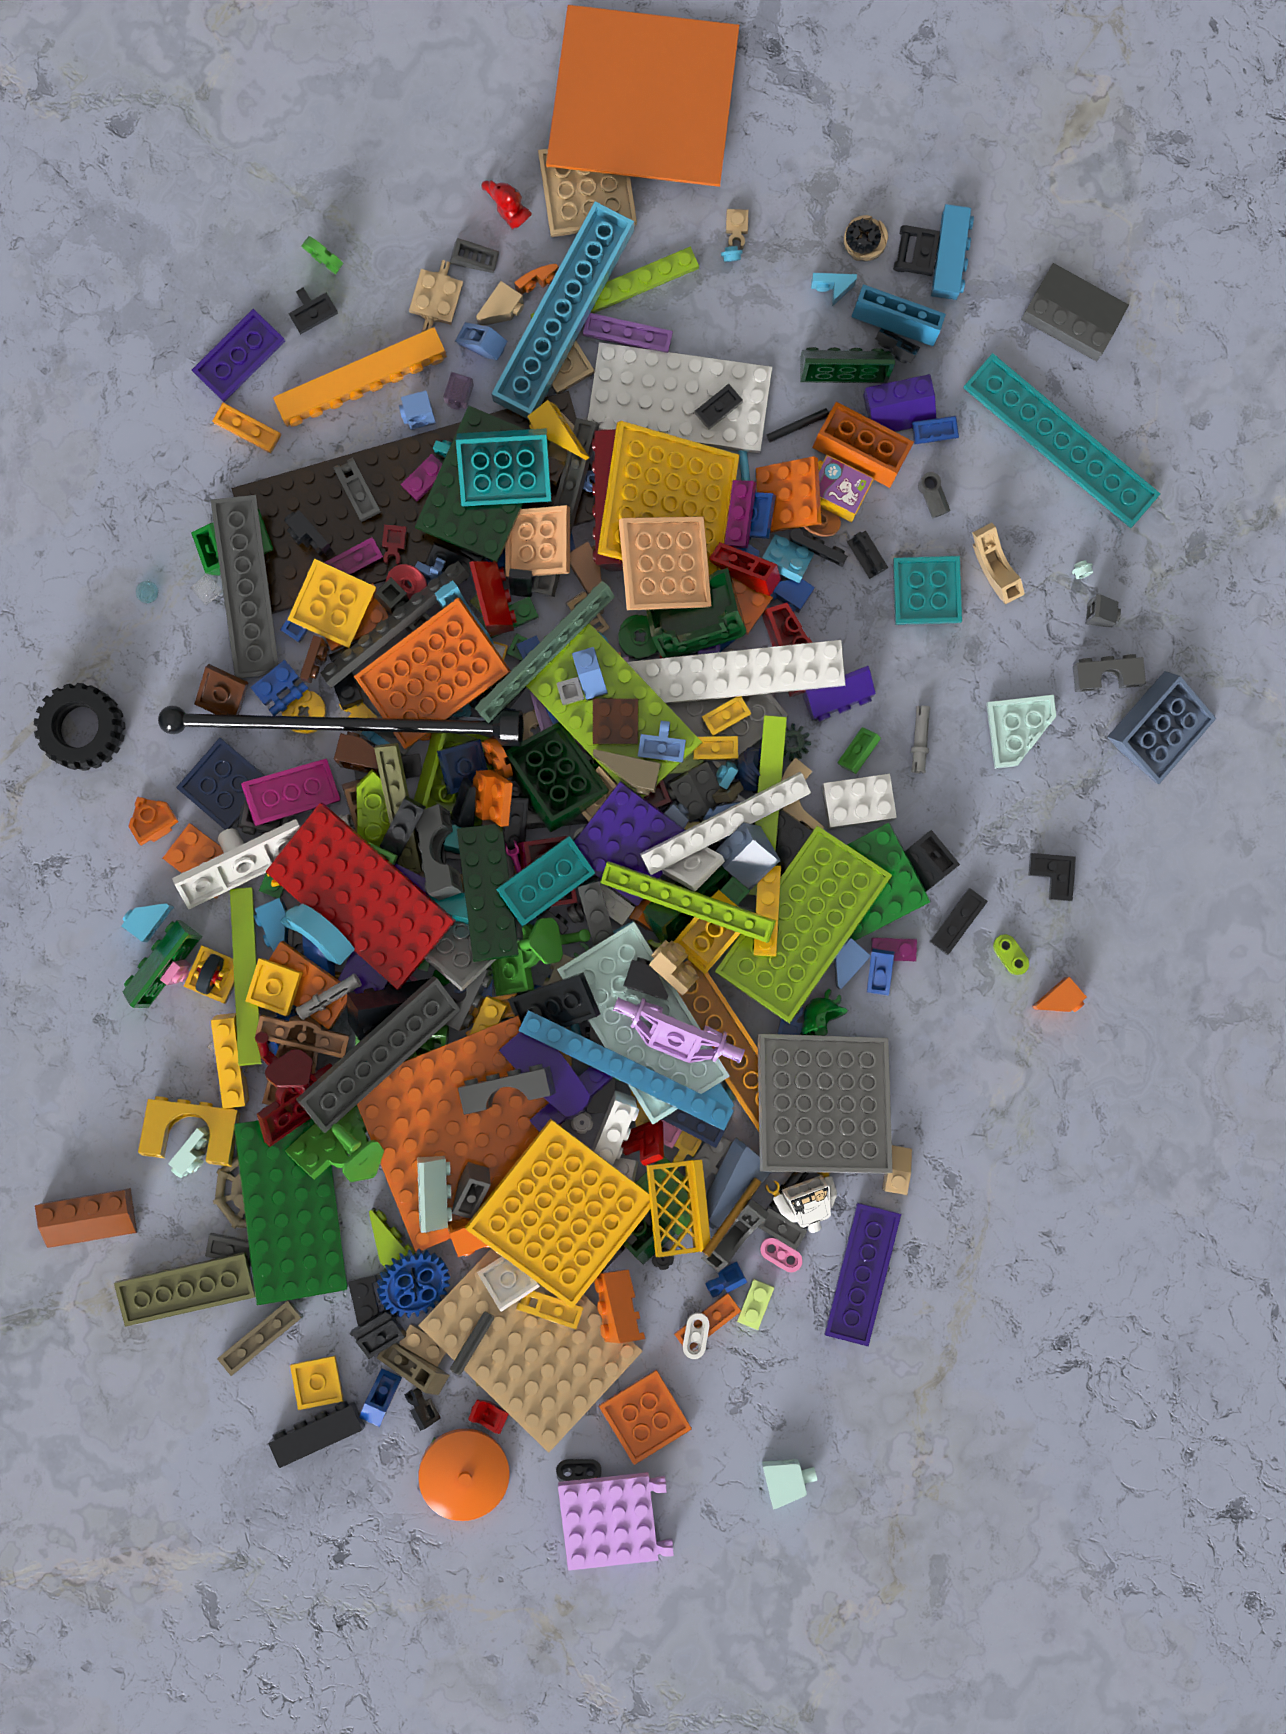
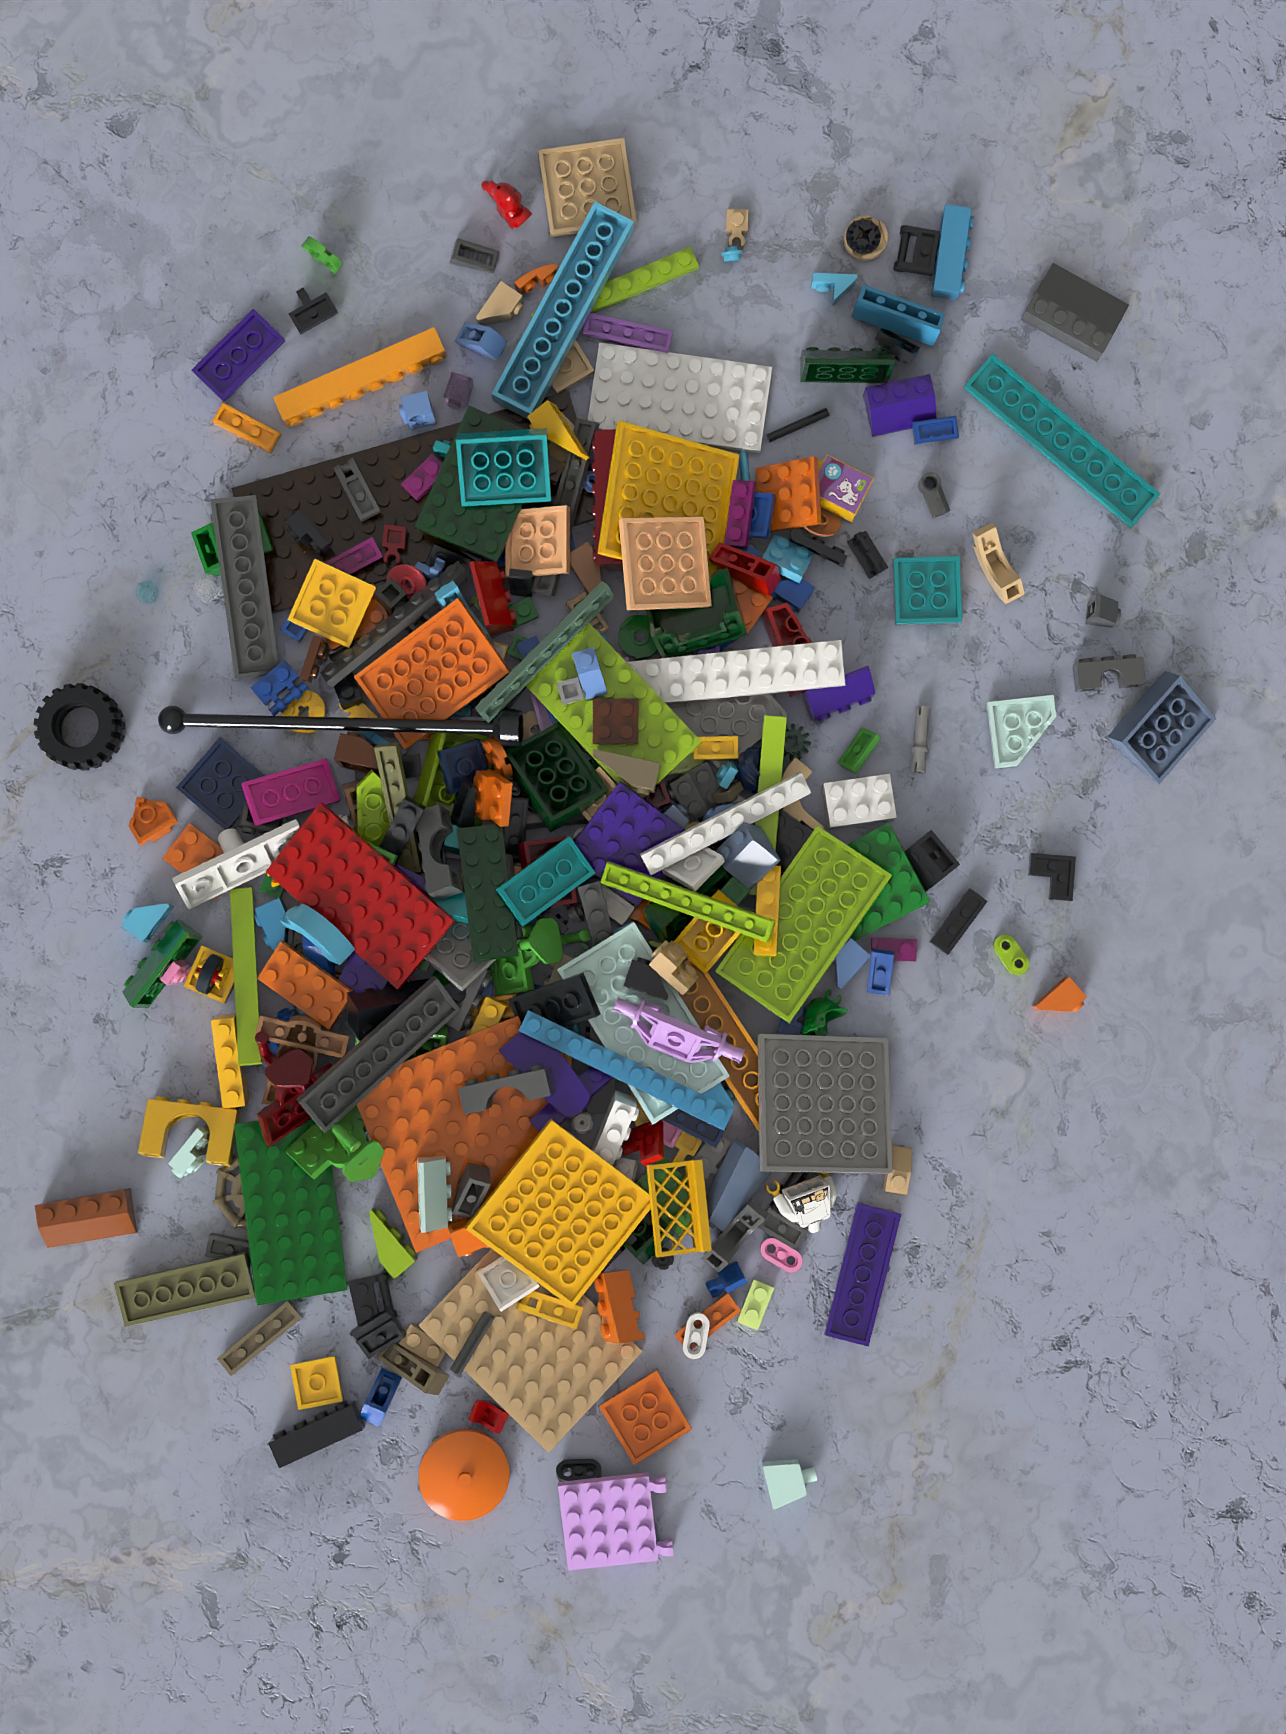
reddish brown plate [194,664,249,715] -> none
yellow plate [245,958,302,1016] -> none
light grey pin [296,973,362,1020] -> none
blue gear [377,1249,450,1318] -> none
black plate [404,1388,441,1431] -> none
tan plate [409,260,463,332] -> none
dark pink hand [505,840,522,873] -> none
orange baseplate [546,5,739,187] -> none
medium blue plate [638,721,686,763] -> none
black plate [695,384,743,430] -> none
yellow plate [702,696,751,737] -> none
pearl gold bar [702,1177,762,1257] -> none
orange slope [812,402,914,488] -> none
light aqua plate [1072,560,1093,579] -> none

